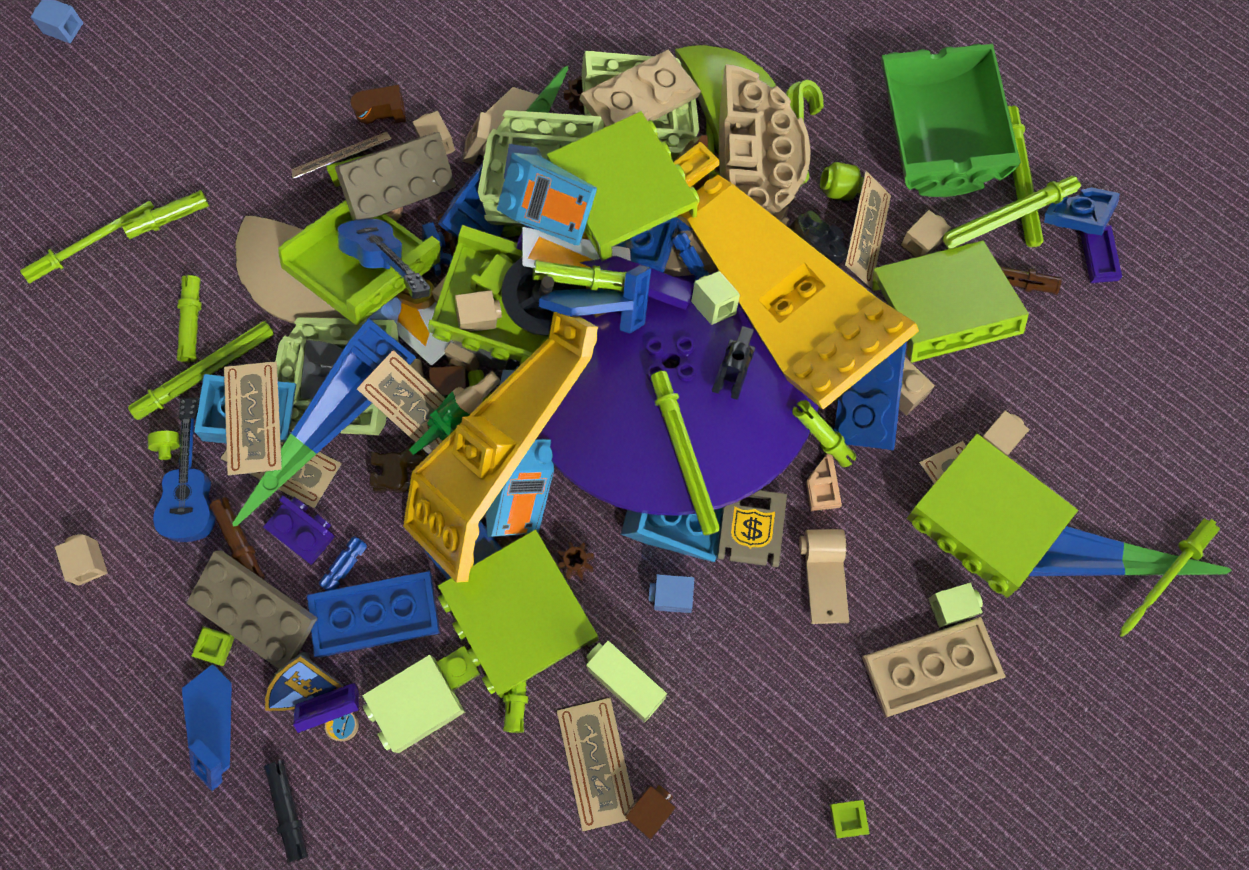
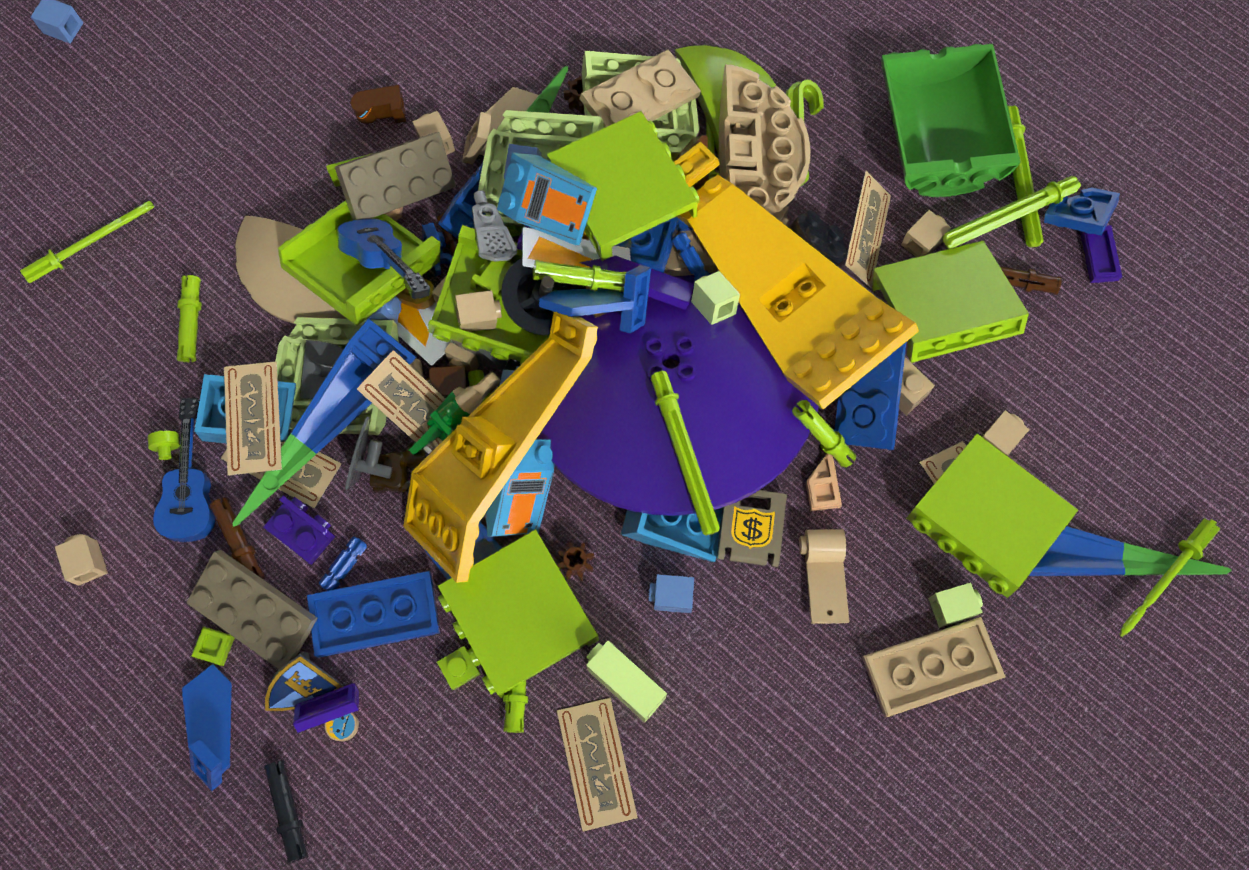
lime pin [121,190,209,239] -> none
lime axle [128,321,274,420] -> none
sticker [291,132,392,178] -> none
yellowish green brick [362,655,465,753] -> none
reddish brown brick [624,784,676,840] -> none
black hinge [712,326,756,400] -> none
lime head [820,162,864,201] -> none
lime plate [829,800,870,838] -> none
none -> dark grey shield [345,417,393,490]
none -> light grey piece [472,191,518,262]

